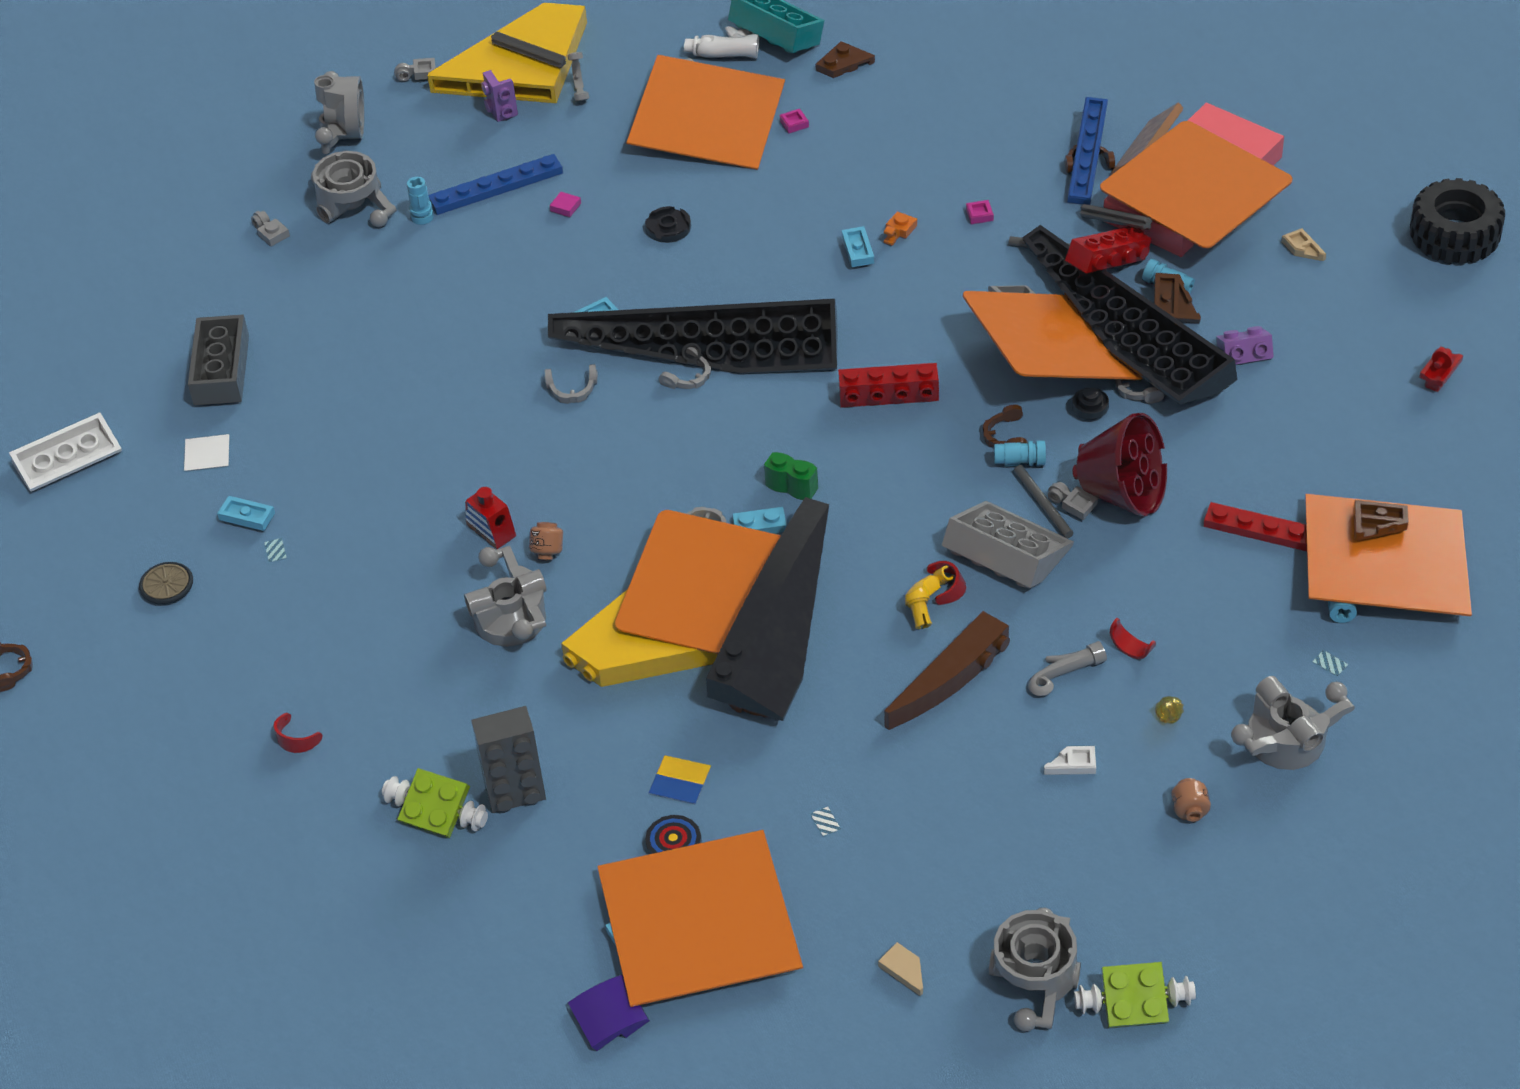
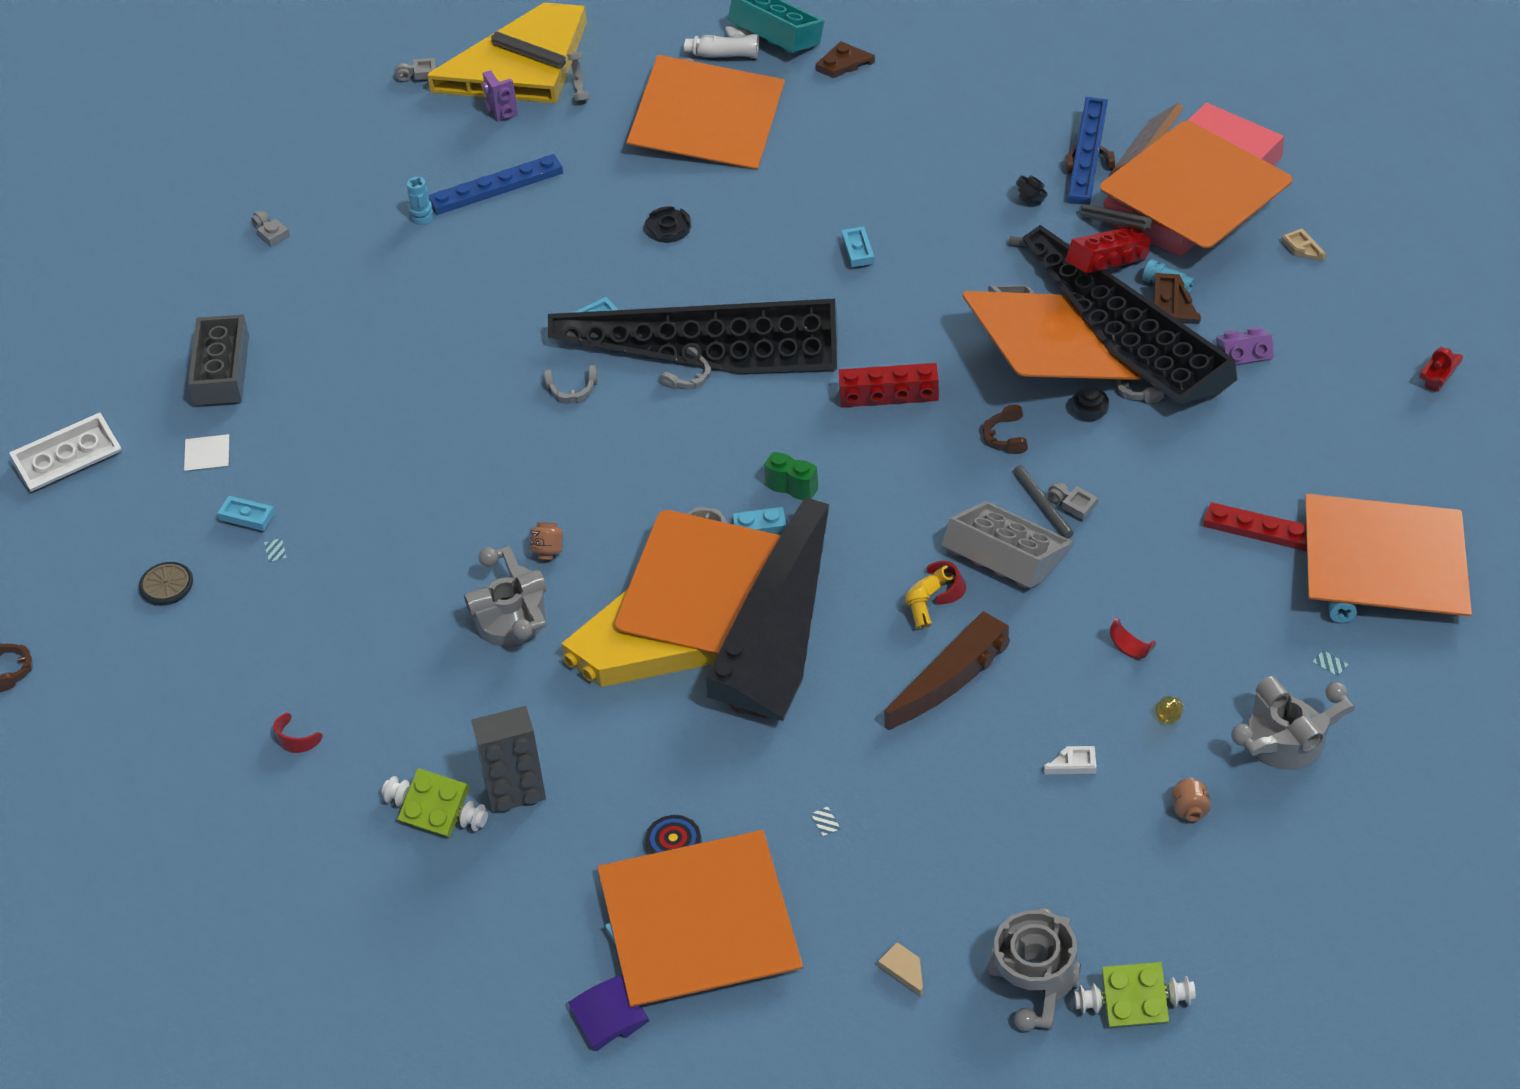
light grey piece [311,151,397,227] -> none
light grey piece [314,71,364,154] -> none
red torso [465,487,516,550] -> none
dark pink tile [550,192,581,217] -> none
sticker [649,755,711,804] -> none
dark pink tile [780,109,809,133] -> none
orange plate [884,211,917,246] -> none
dark pink tile [966,200,994,224] -> none
medium azure axle [994,440,1046,466] -> none
light grey plant [1028,641,1107,696] -> none
dark red cone [1073,413,1167,516] -> none
reddish brown wing [1353,500,1409,541] -> none
black tyre [1410,178,1505,264] -> none
none -> black plate [1016,175,1048,203]

